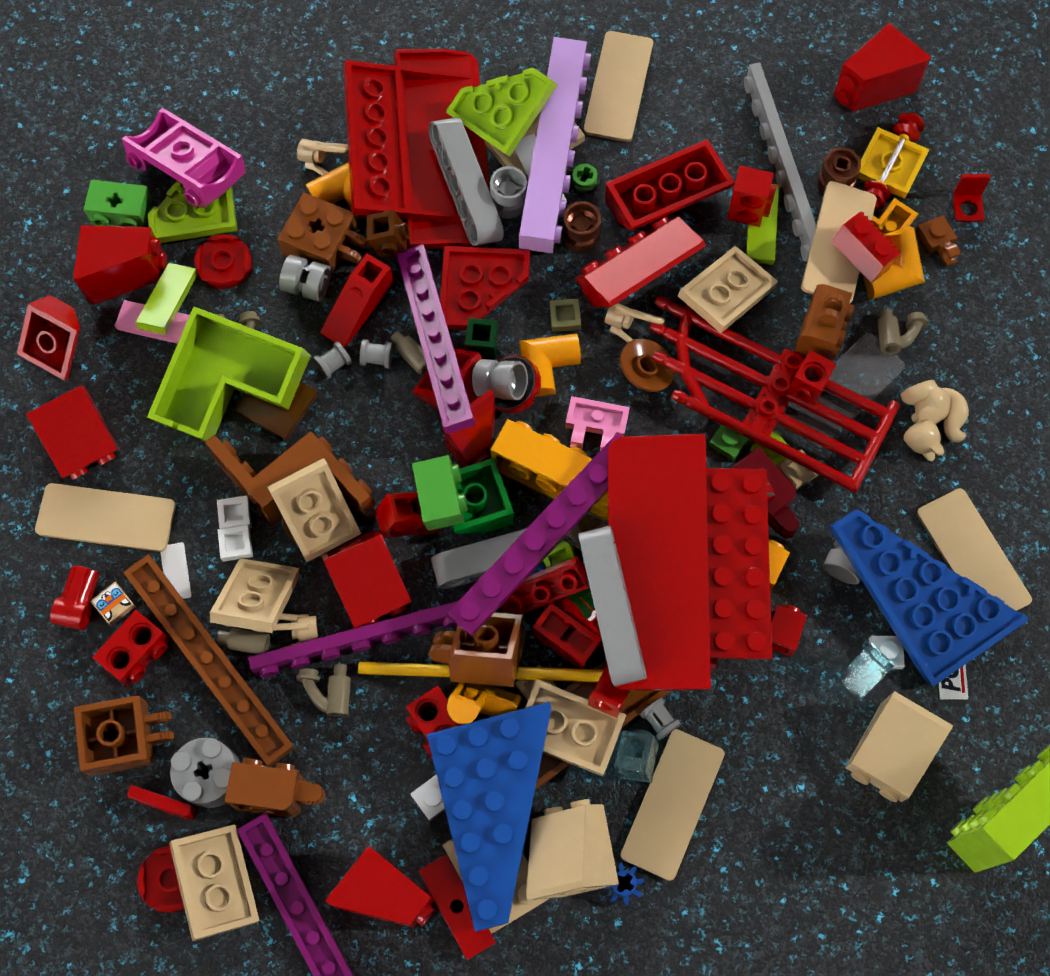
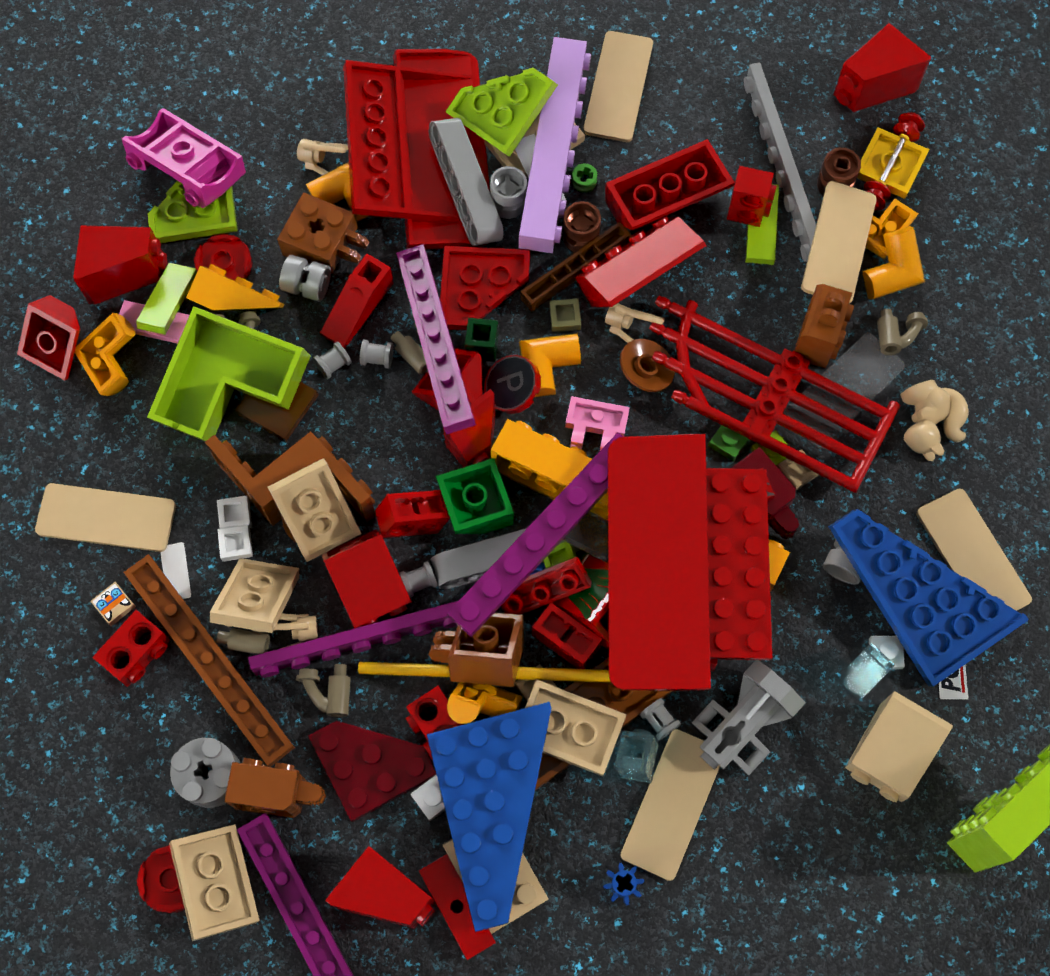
red slope [26,385,119,480] -> none
red piece [50,565,100,631] -> none
dark orange hinge [74,696,174,777] -> none
bright green brick [83,180,153,227] -> none
red tile [127,785,198,821] -> none
reddish brown brick [366,209,410,257] -> none
bright green brick [412,455,468,531] -> none
light grey wheel [472,359,528,400] -> none
tan slope [526,799,619,900] -> none
light grey beam [579,526,647,686] -> none
red bracket [588,667,630,718] -> none
tan plate [678,246,778,333] -> none
red brick [771,604,807,657] -> none
red brick [788,350,837,405] -> none
red brick [832,212,900,283] -> none
dark orange plate [916,215,961,267] -> none
red bracket [952,174,991,222] -> none
none -> light orange brick [75,312,136,396]
none -> light orange slope [186,264,285,311]
none -> dark red plate [308,720,437,822]
none -> light grey bush [399,561,438,598]
none -> reddish brown piece [520,222,631,312]
none -> light grey piece [692,660,806,775]

